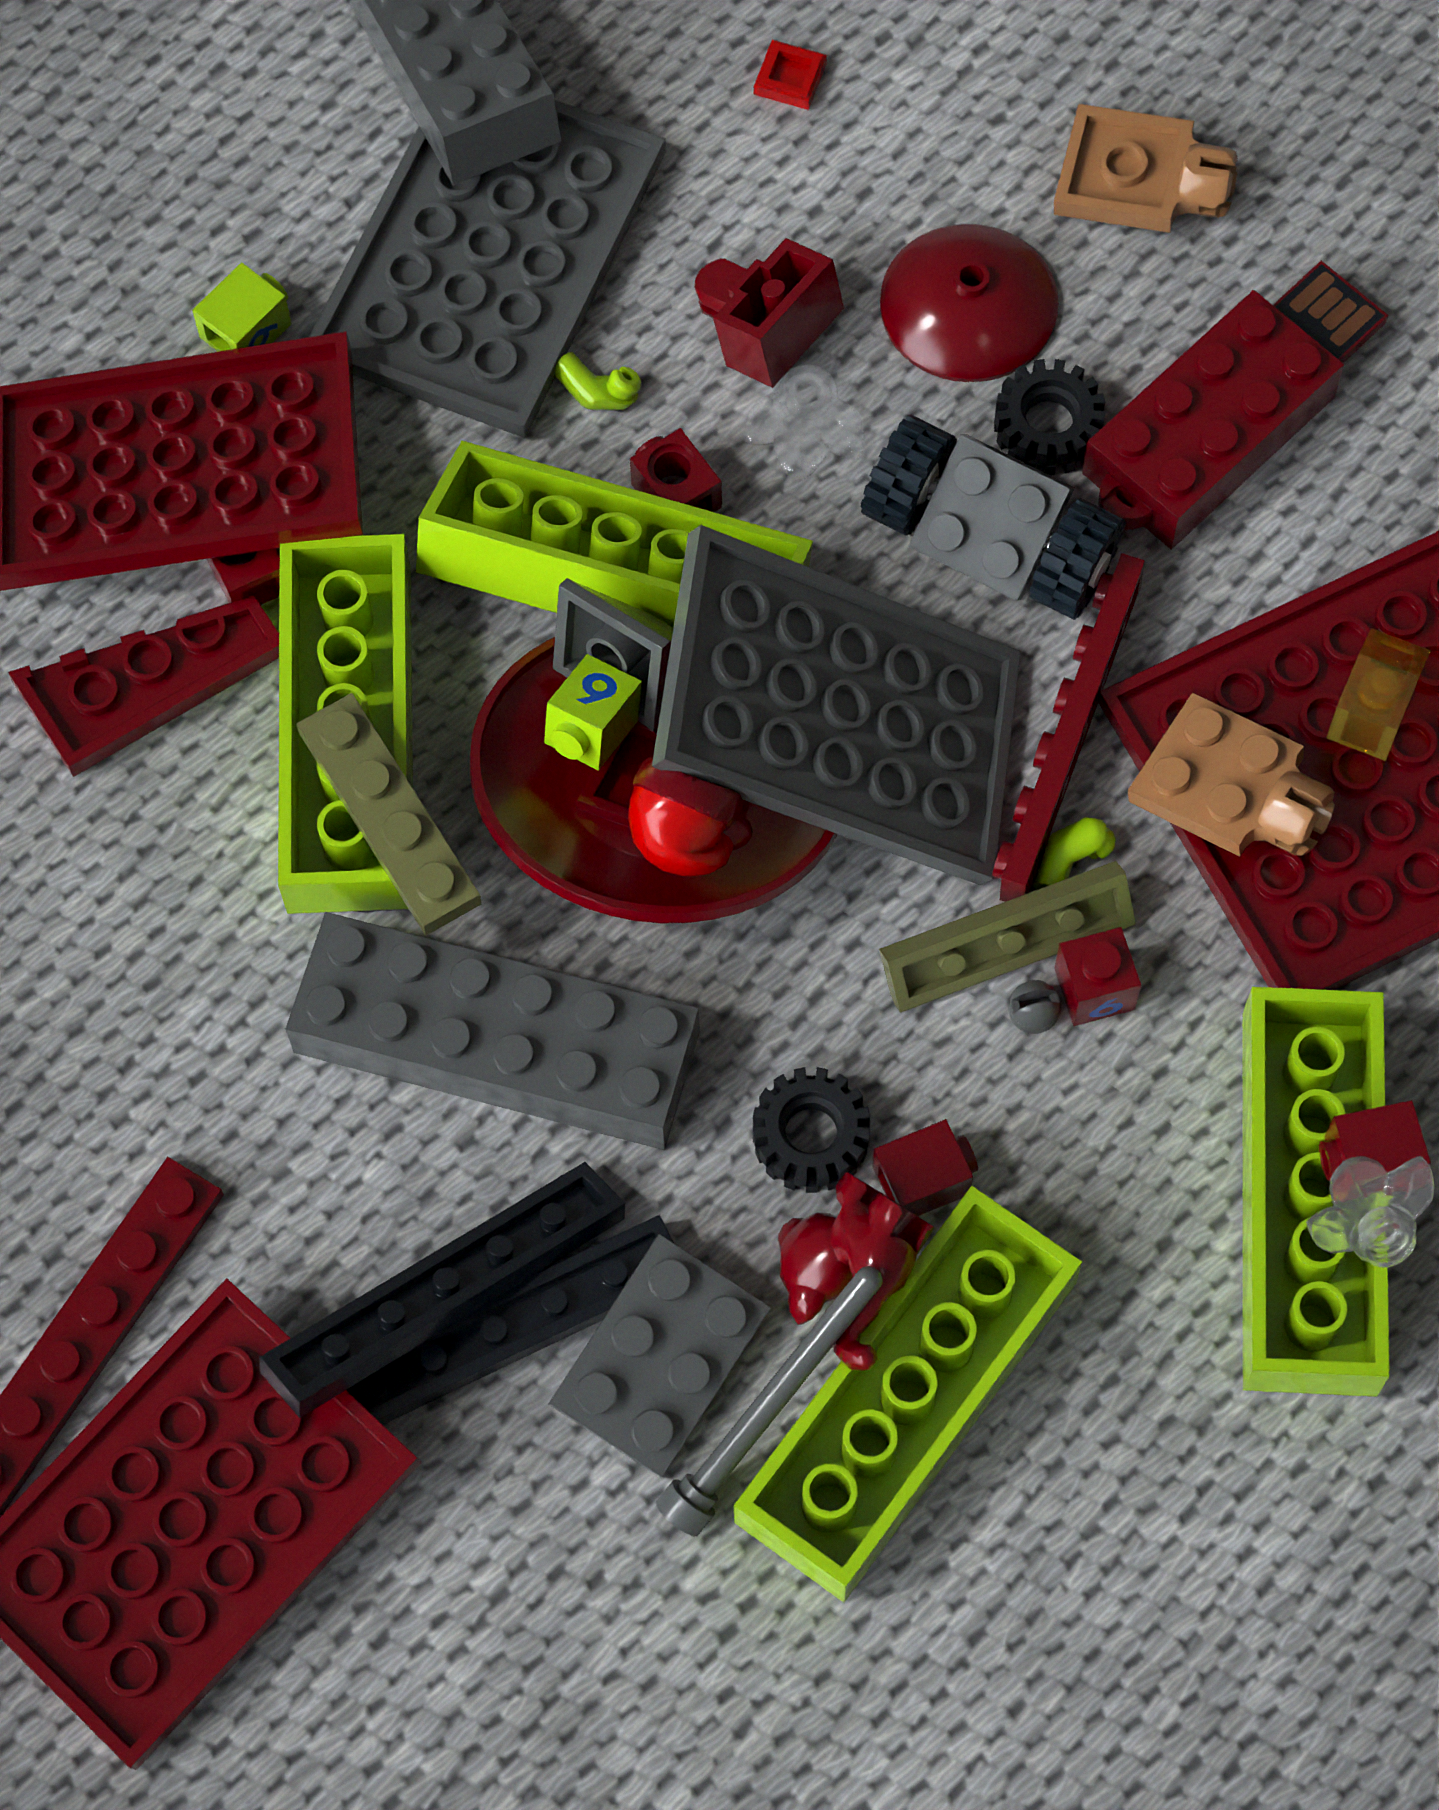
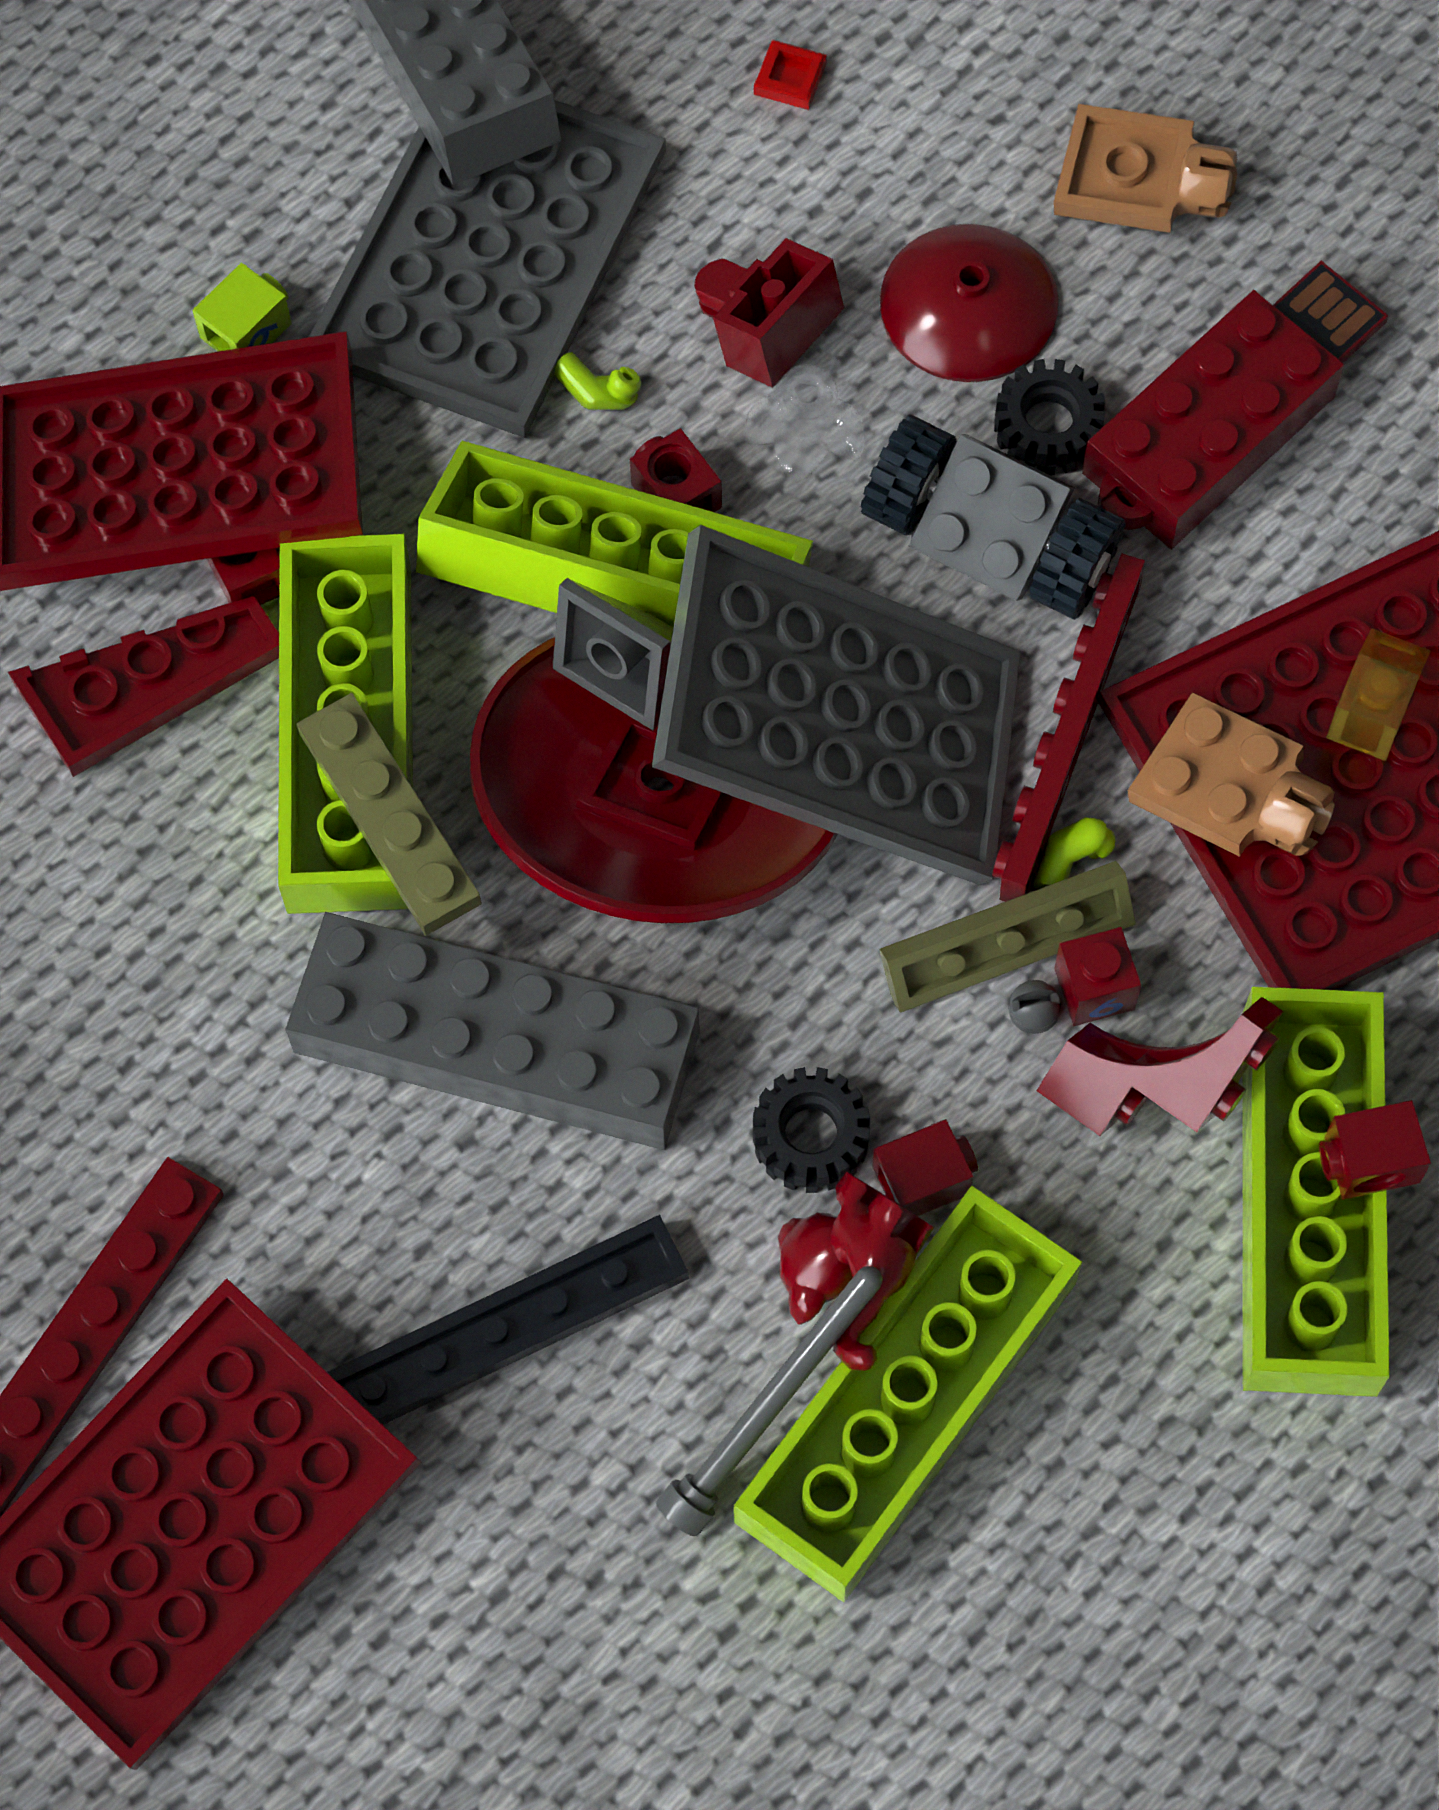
black plate [259,1162,626,1418] -> none
lime brick [544,654,642,771] -> none
dark grey plate [548,1234,771,1478] -> none
red piece [628,757,753,876] -> none
clear plate [1306,1156,1434,1267] -> none
none -> arch [1036,997,1284,1136]

